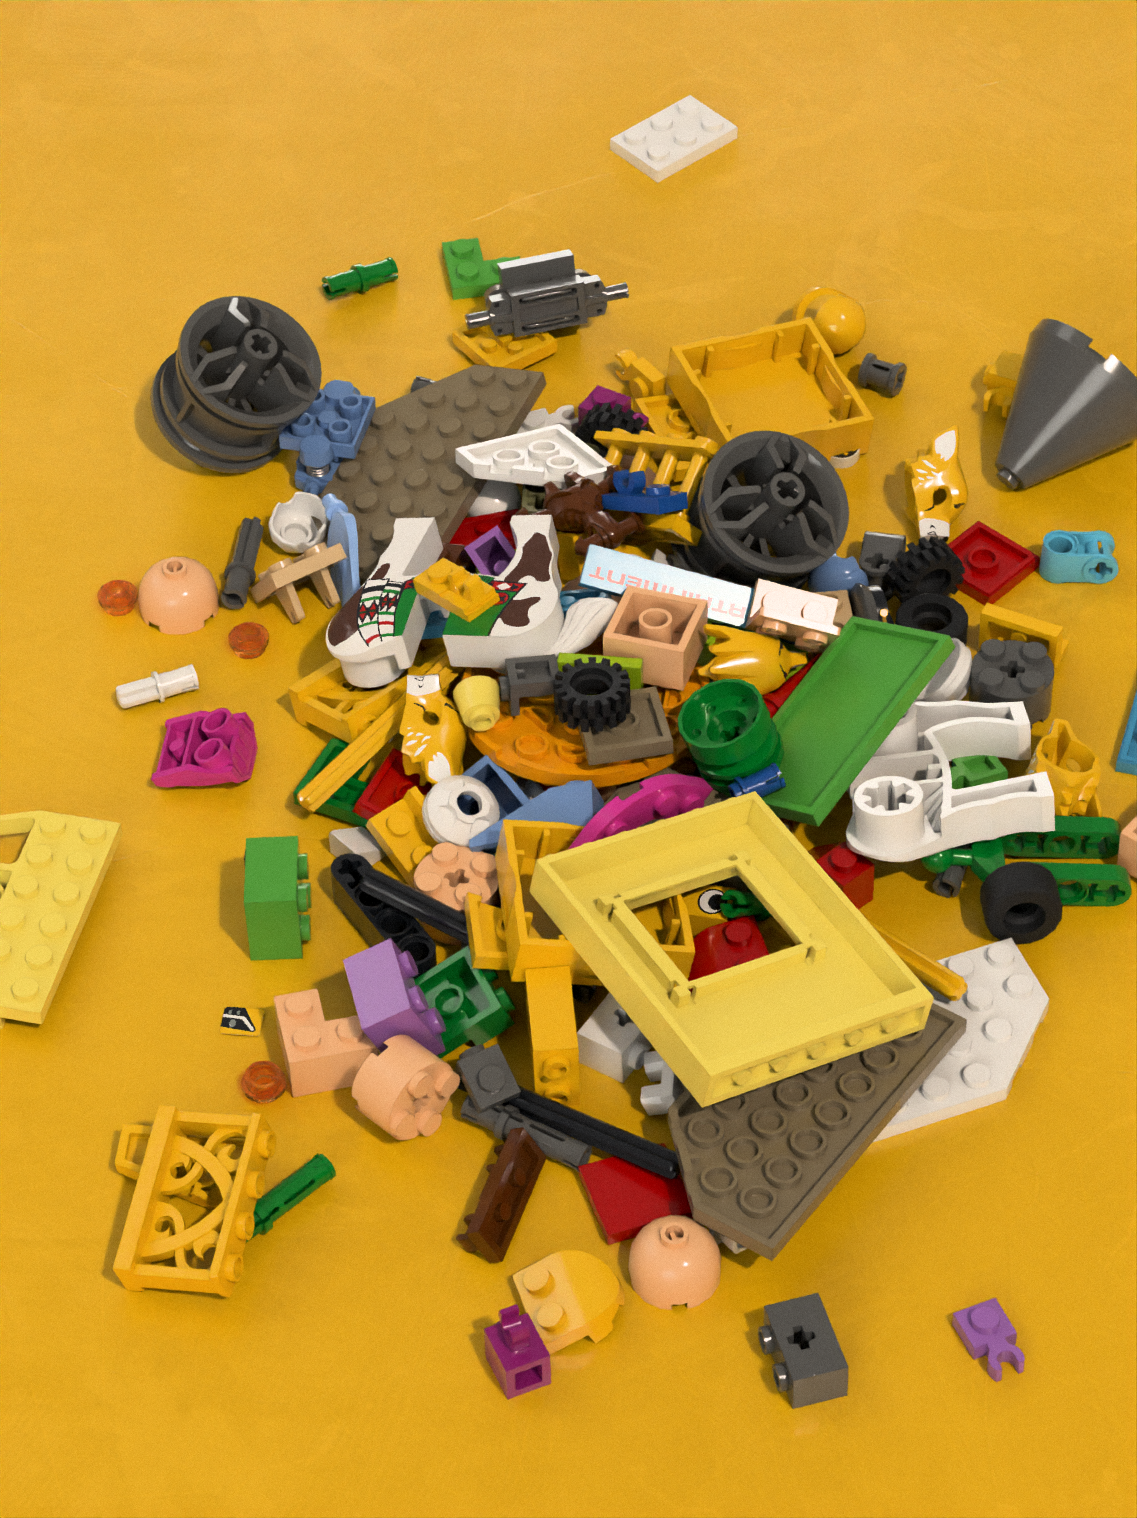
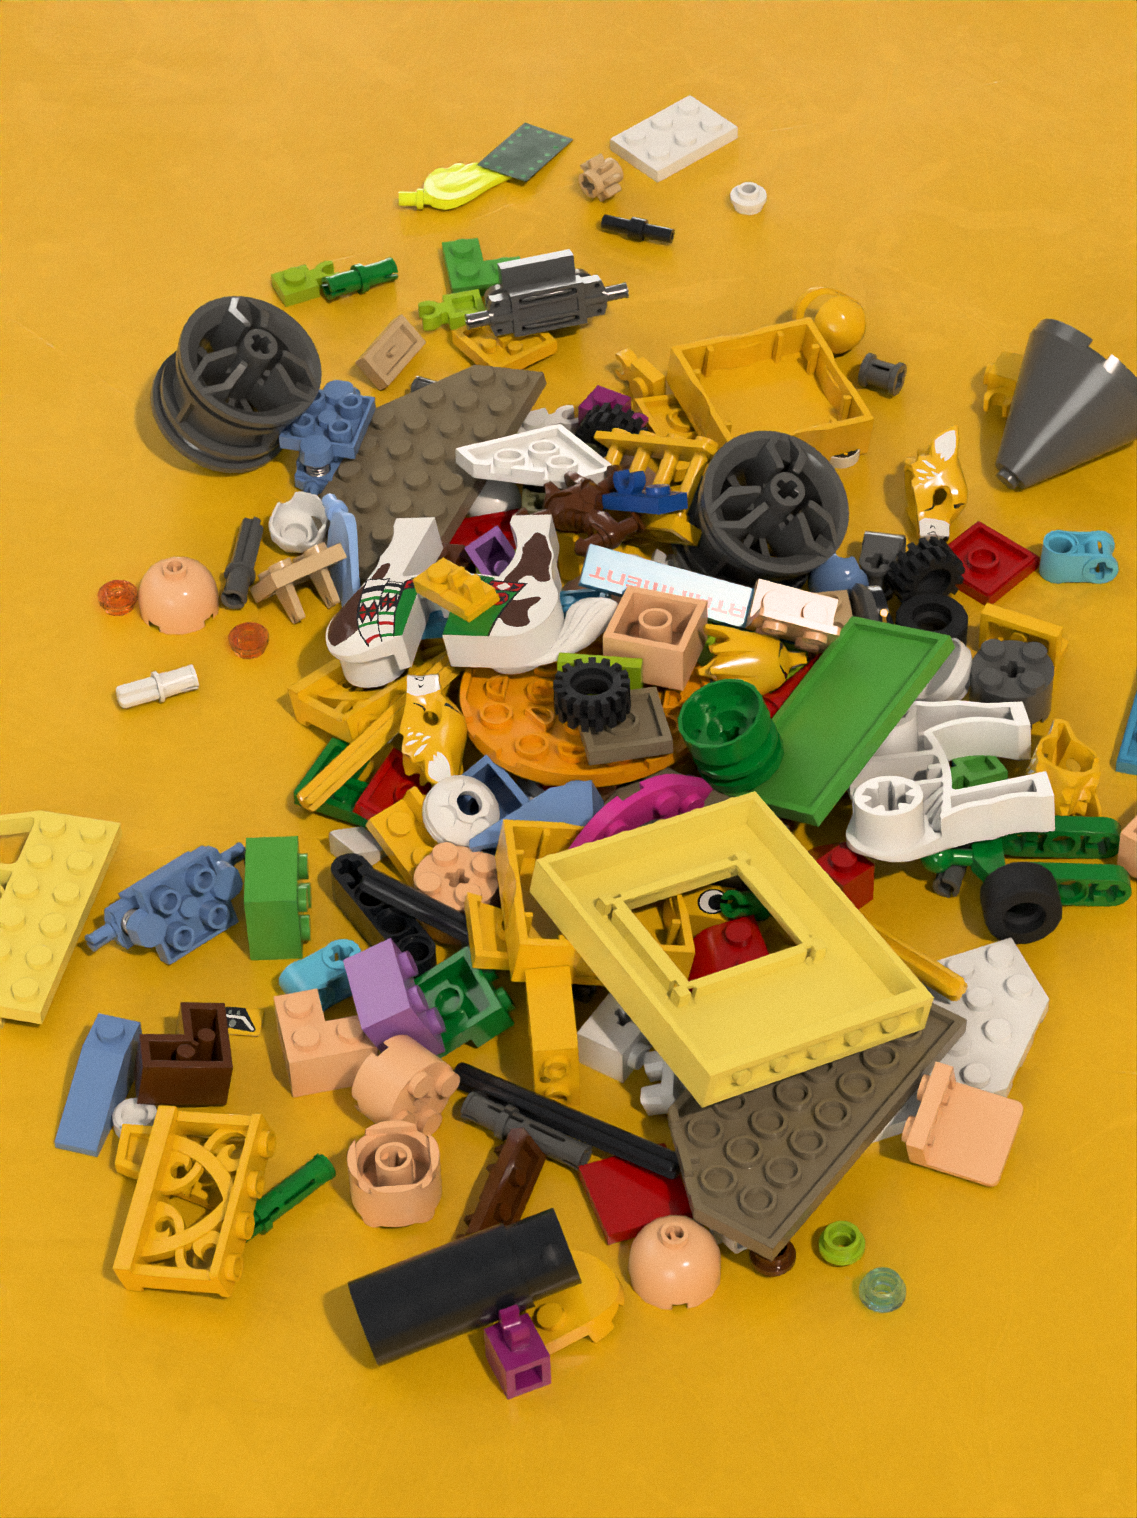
dark pink slope [151,708,258,788] -> none
clear orange plate [241,1061,287,1103] -> none
light yellow hat [453,675,500,731] -> none
dark grey bracket [453,1044,521,1114] -> none
dark grey bracket [498,654,559,716] -> none
blue pin [728,763,786,798] -> none
dark grey brick [758,1293,849,1409] -> none
medium lavender plate [952,1298,1025,1382] -> none
none -> medium blue slope [54,1013,142,1157]
none -> medium blue piece [85,842,246,965]
none -> white tile [112,1098,157,1138]
none -> reddish brown brick [134,1002,233,1105]
none -> lime plate [271,261,339,307]
none -> medium azure piece [279,939,361,1012]
none -> light nougat brick [347,1120,442,1227]
none -> black piece [347,1208,582,1367]
none -> tan plate [355,314,426,391]
none -> neon yellow animal [399,162,512,210]
none -> lime plate [418,289,486,331]
none -> sticker [477,123,573,182]
none -> tan gear [579,154,623,202]
none -> black bar [601,214,675,243]
none -> white plate [730,182,767,215]
none -> reddish brown plate [749,1241,796,1276]
none -> lime plate [819,1221,865,1266]
none -> clear light blue plate [859,1267,906,1313]
none -> light nougat bracket [902,1062,1024,1187]

